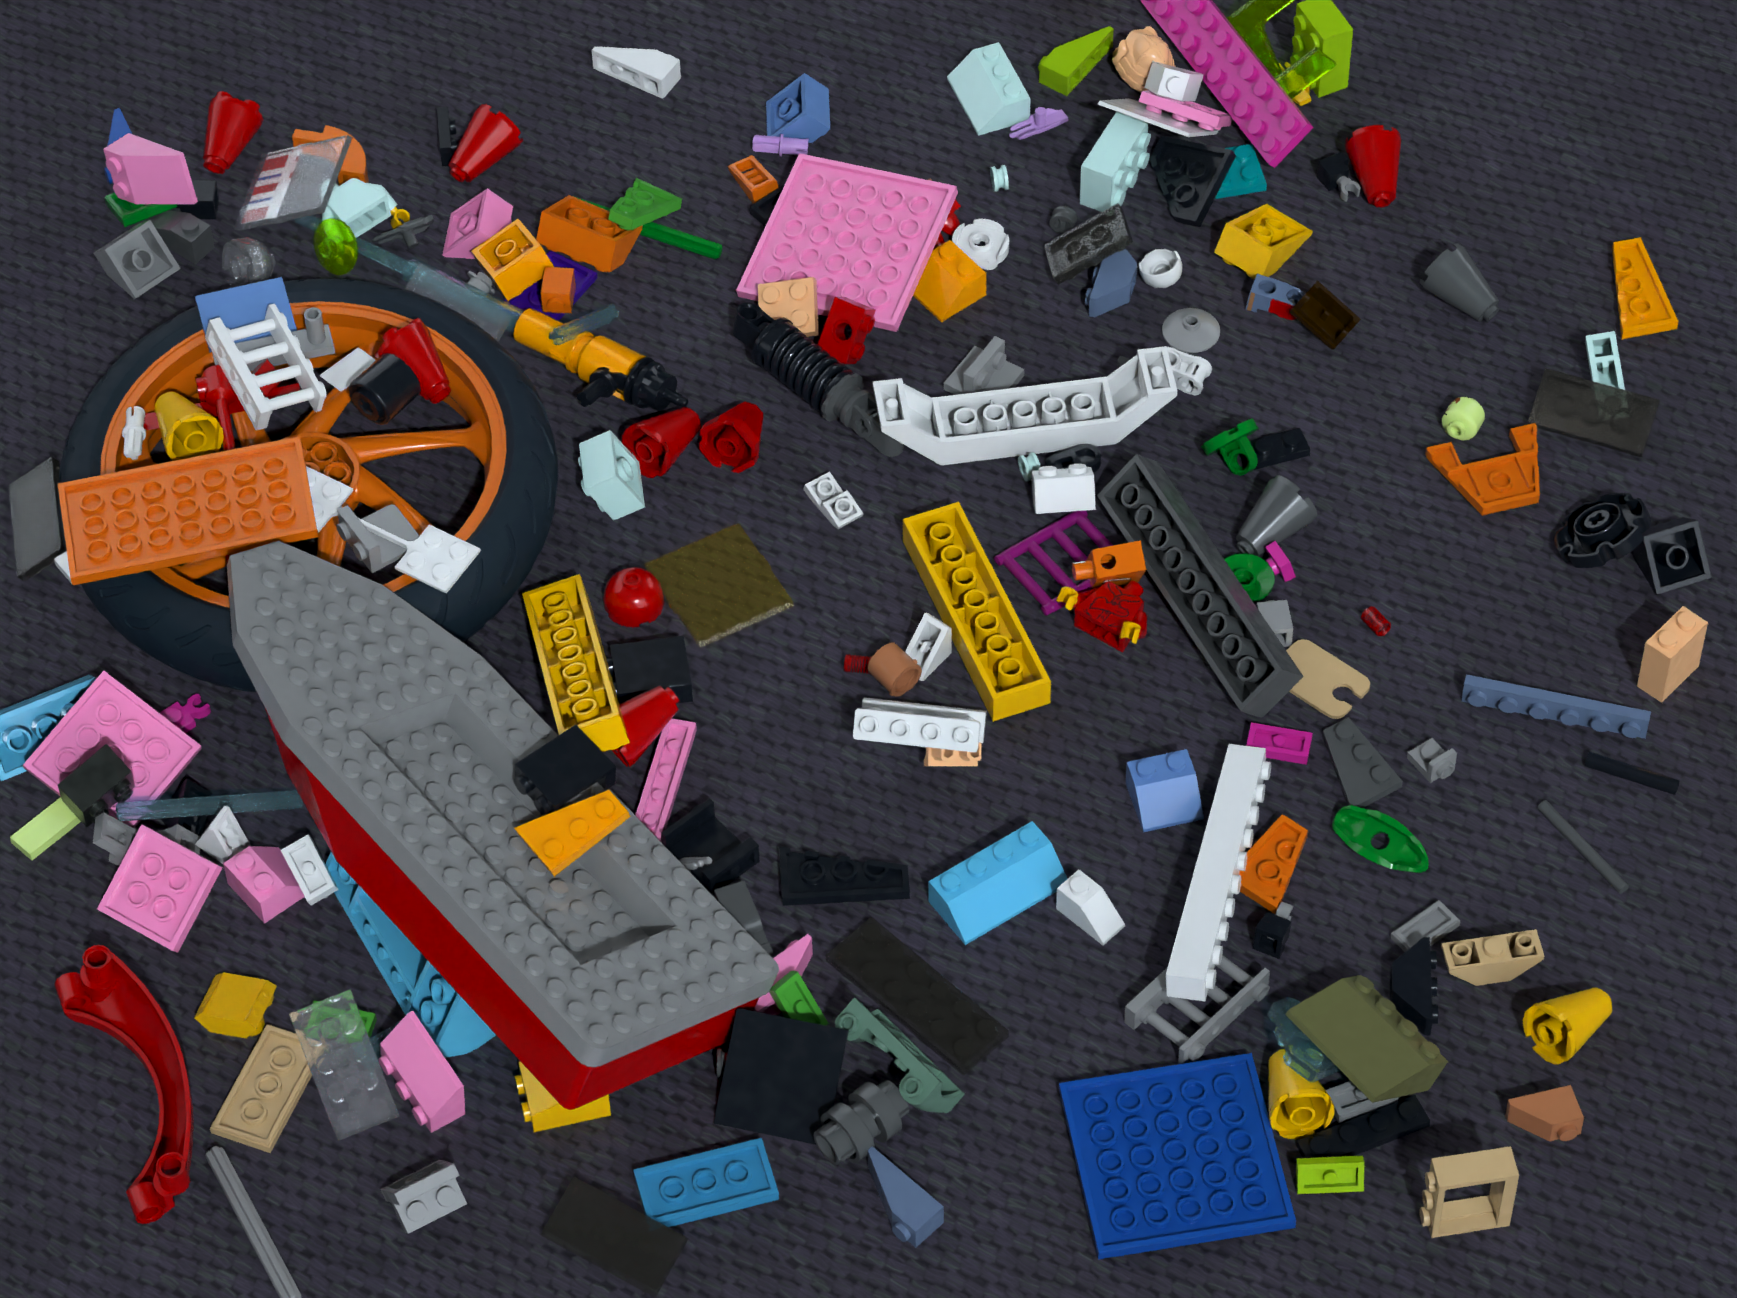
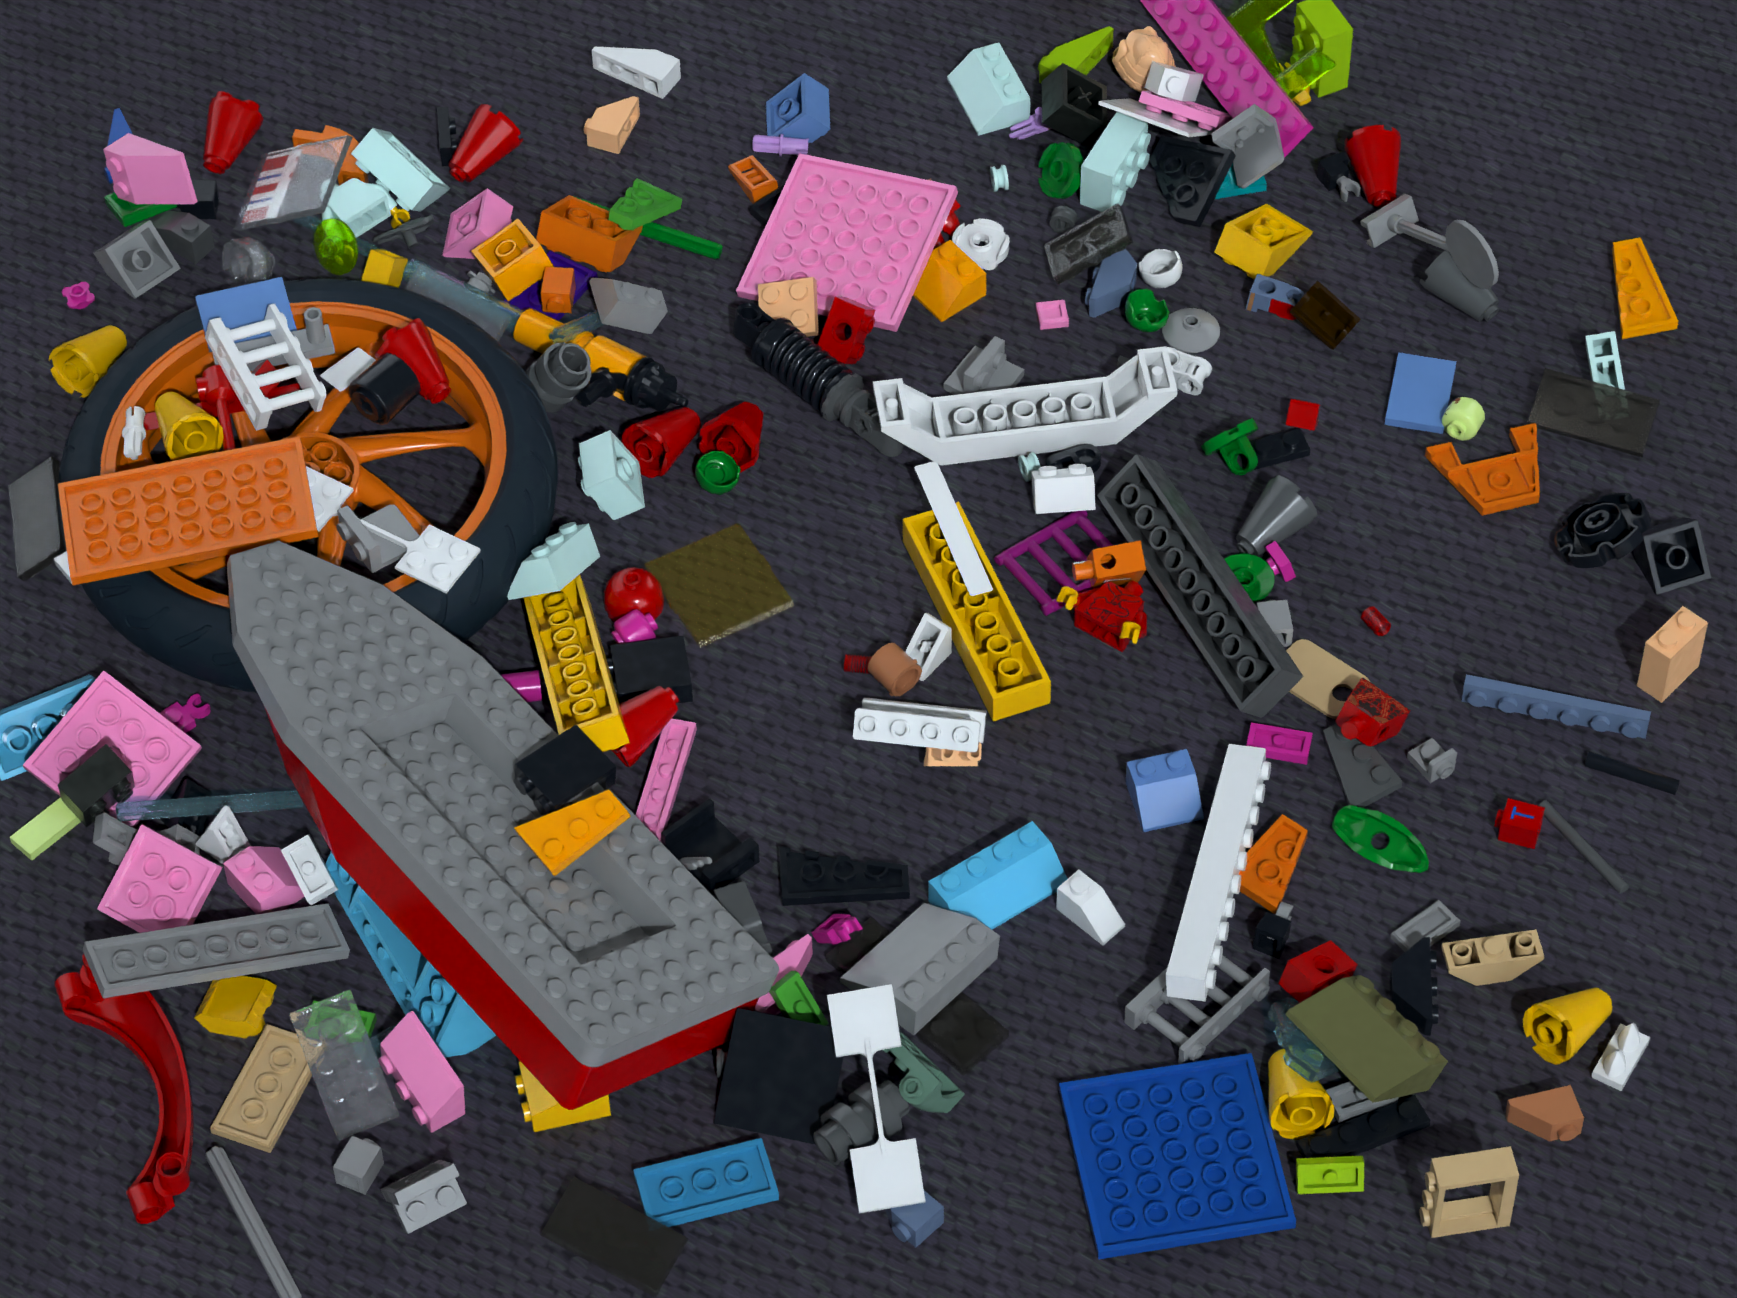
white slope [803,471,863,529] -> none
none -> yellow cone [49,325,127,398]
none -> dark pink plate [62,282,95,309]
none -> light grey plate [83,903,350,998]
none -> light grey brick [333,1136,384,1195]
none -> light aqua slope [351,128,450,212]
none -> yellow brick [361,249,408,288]
none -> dark pink brick [502,670,542,702]
none -> light aqua slope [507,522,600,600]
none -> dark grey piece [525,343,591,413]
none -> light nougat slope [584,96,640,154]
none -> light grey slope [589,278,668,334]
none -> dark pink head [611,609,658,644]
none -> green hair [695,451,741,495]
none -> dark pink plate [811,914,863,945]
none -> white hinge [827,984,926,1214]
none -> light grey slope [840,903,1000,1035]
none -> white sticker [914,461,993,596]
none -> bright pink tile [1036,300,1069,330]
none -> green tile [1038,142,1085,199]
none -> pearl dark grey brick [1042,63,1107,145]
none -> green hair [1125,289,1170,332]
none -> light grey bracket [1211,104,1284,189]
none -> red brick [1278,940,1358,1003]
none -> red slope [1285,399,1320,431]
none -> red torso [1335,678,1411,747]
none -> light grey piece [1360,194,1499,289]
none -> medium blue tile [1385,353,1457,434]
none -> red brick [1494,798,1545,849]
none -> white tile [1592,1023,1650,1091]

